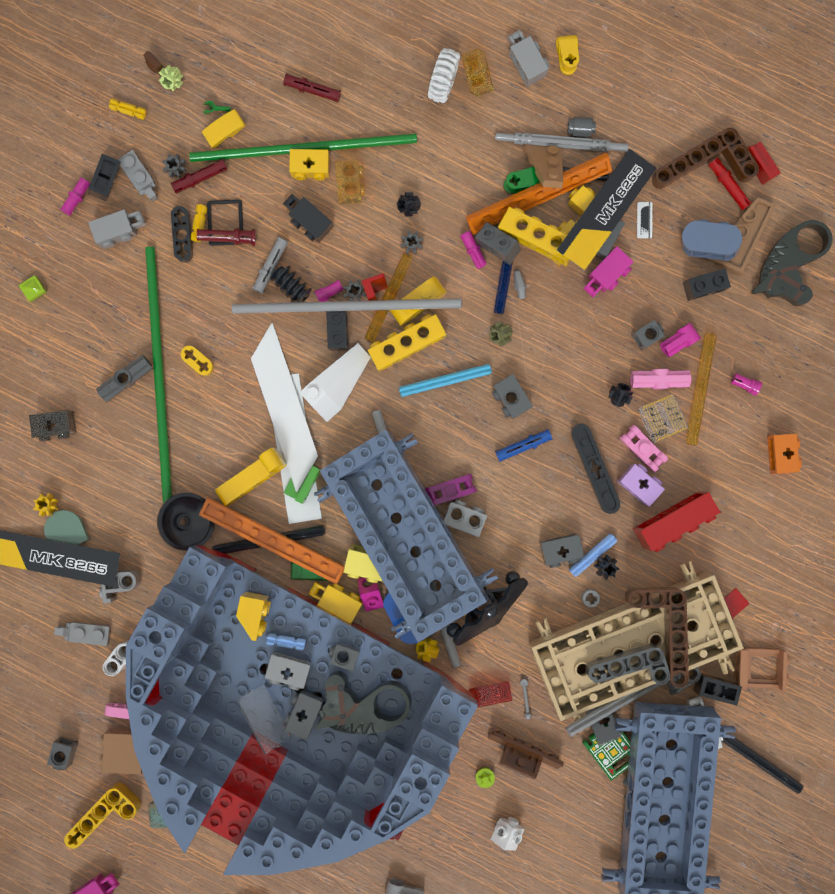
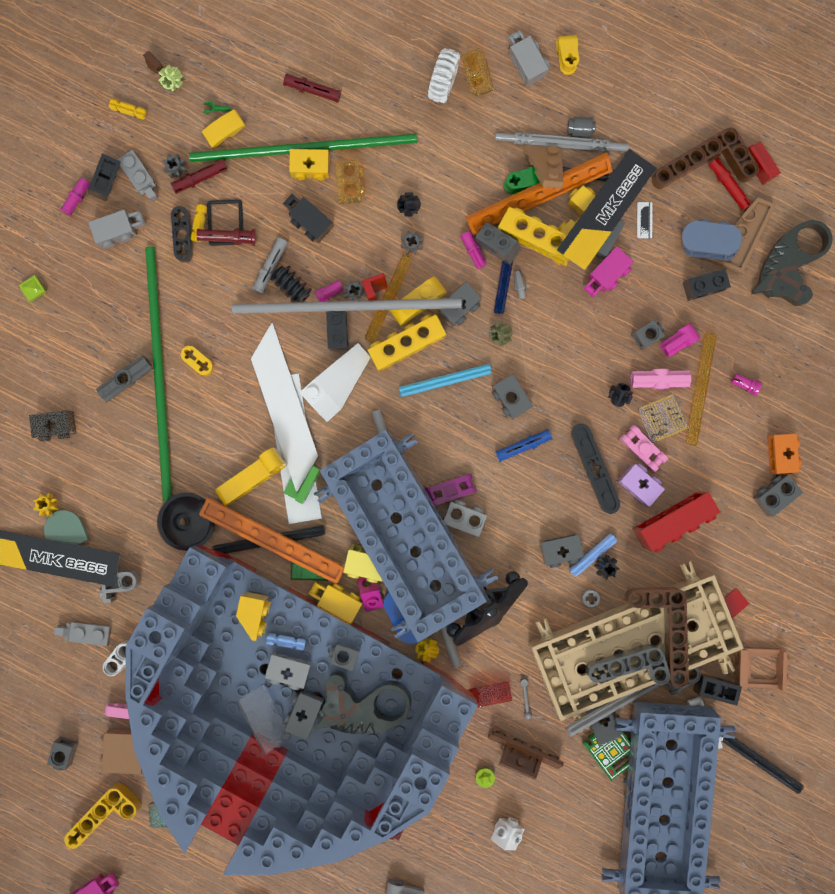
none -> dark grey brick [438,282,482,327]
none -> dark grey brick [753,474,803,517]

